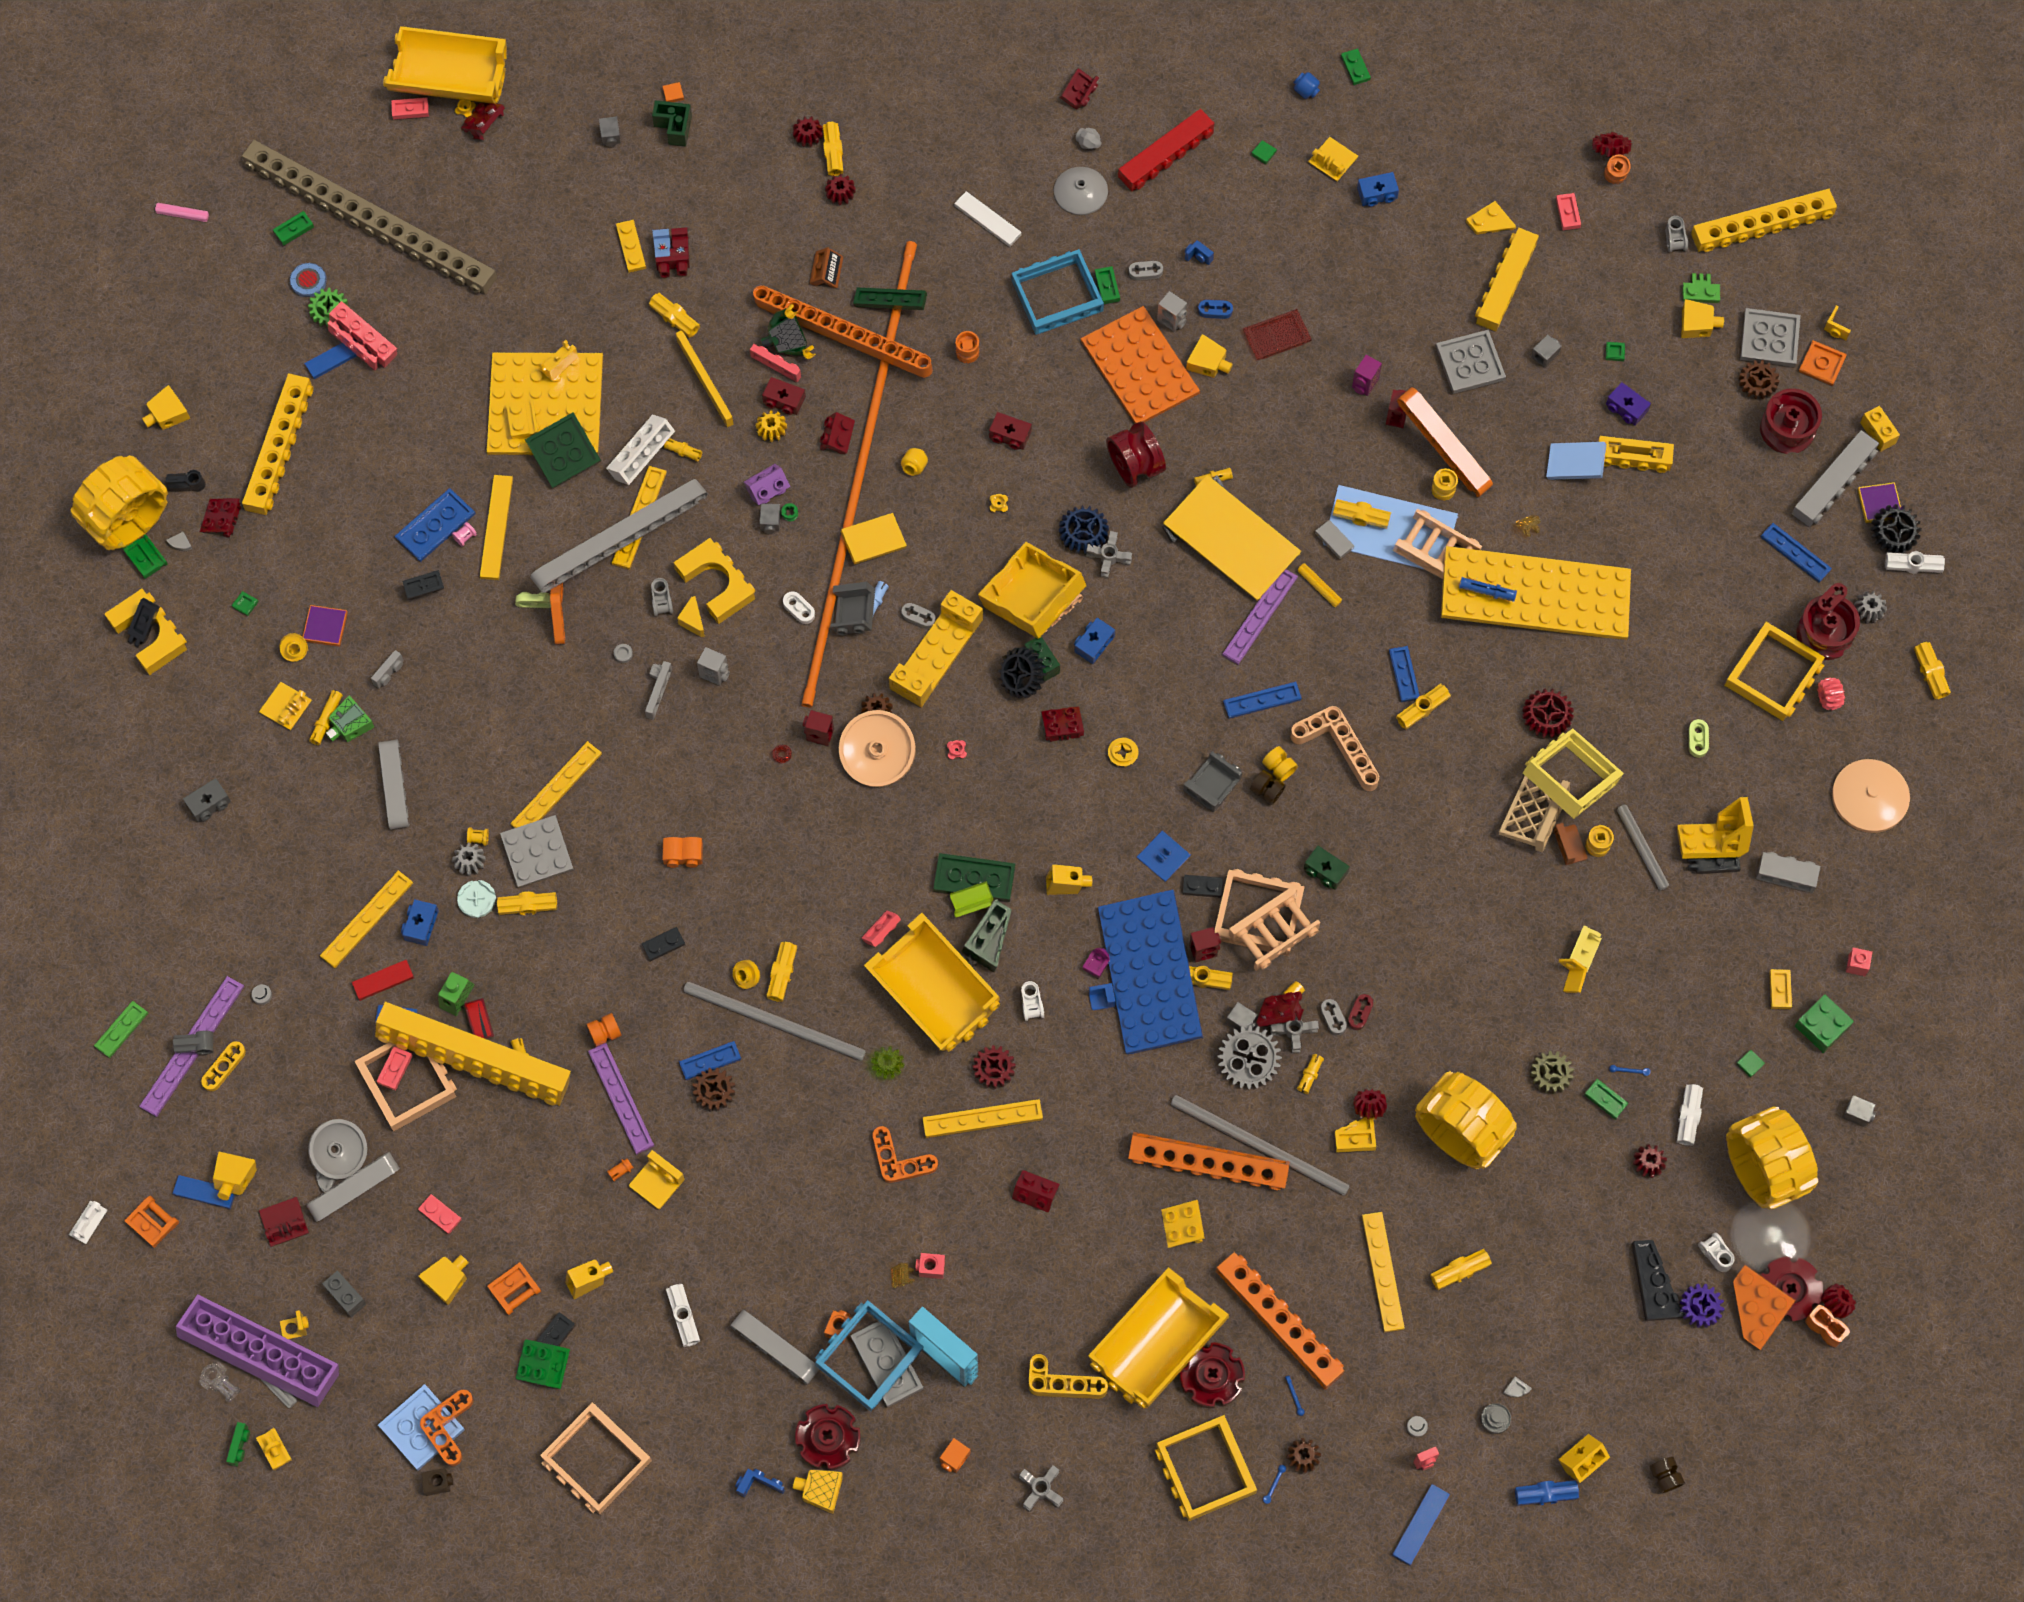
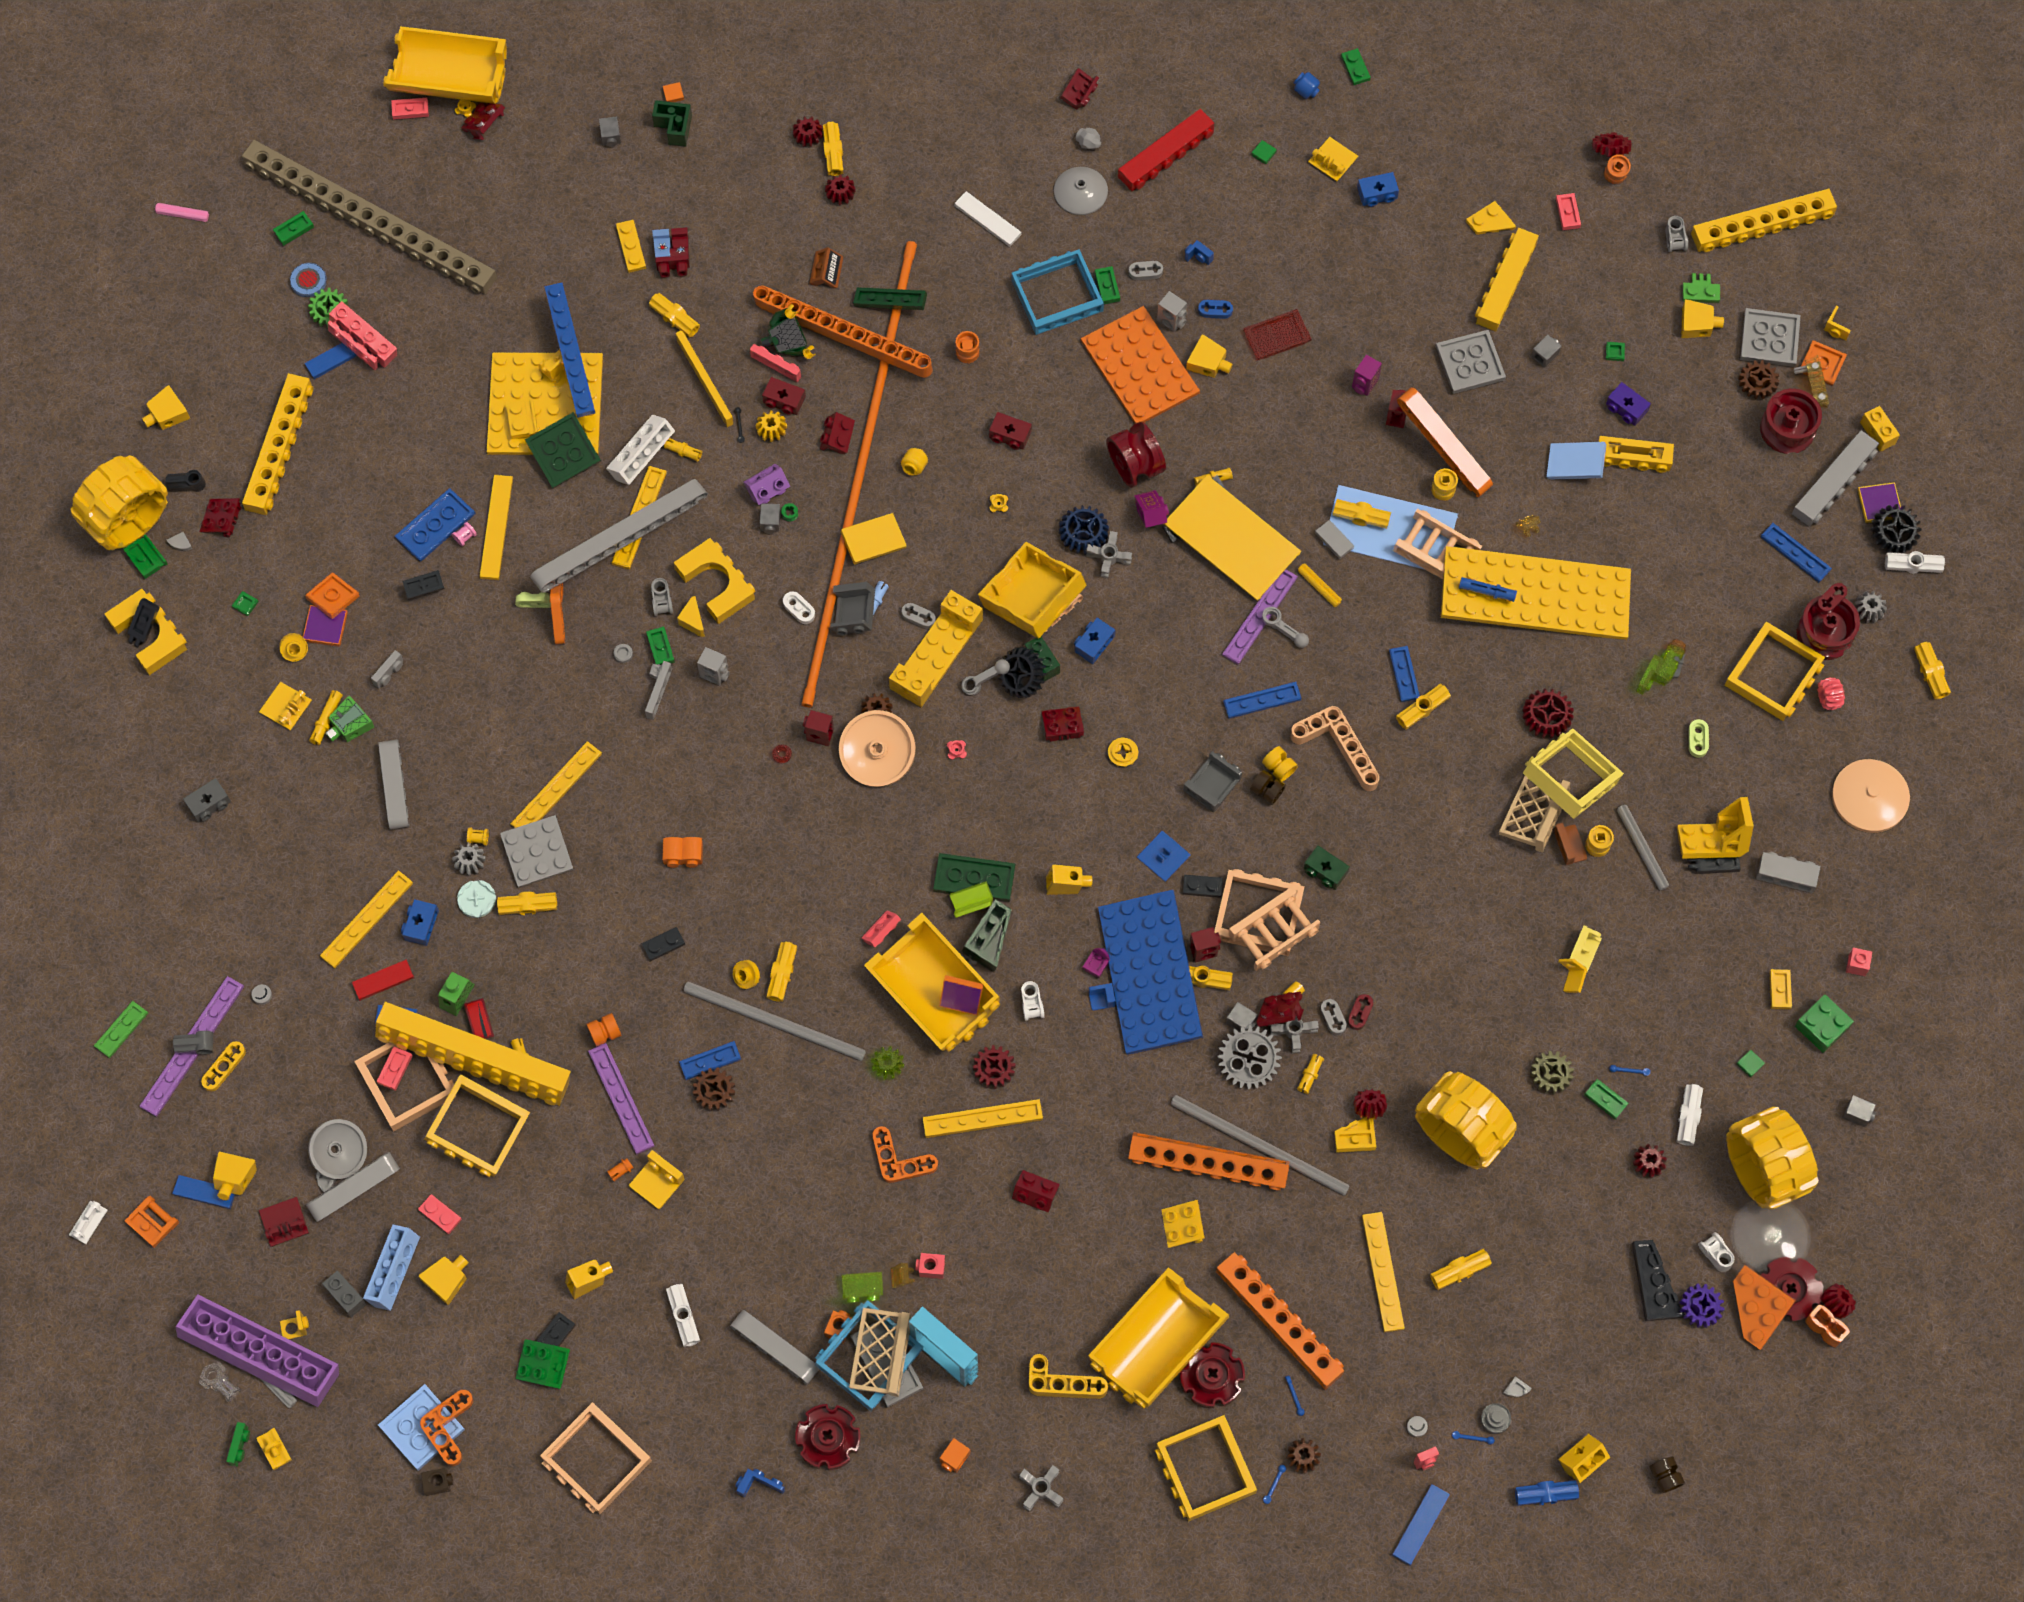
orange plate [487,1262,541,1315] -> none
yellow torso [793,1470,843,1514] -> none
none -> orange tile [305,572,359,619]
none -> light blue brick [363,1225,420,1311]
none -> yellow window [424,1074,530,1177]
none -> blue plate [544,282,595,418]
none -> green plate [646,627,675,665]
none -> black hinge [734,407,745,443]
none -> clear neon green bracket [842,1272,884,1303]
none -> tan fence [849,1308,912,1397]
none -> dark purple tile [939,975,984,1015]
none -> light grey piece [961,659,1010,695]
none -> magenta brick [1134,490,1169,528]
none -> light grey piece [1262,607,1309,648]
none -> blue hinge [1452,1431,1495,1444]
none -> clear neon green plate [1636,639,1686,695]
none -> clear yellow piece [1794,355,1829,408]

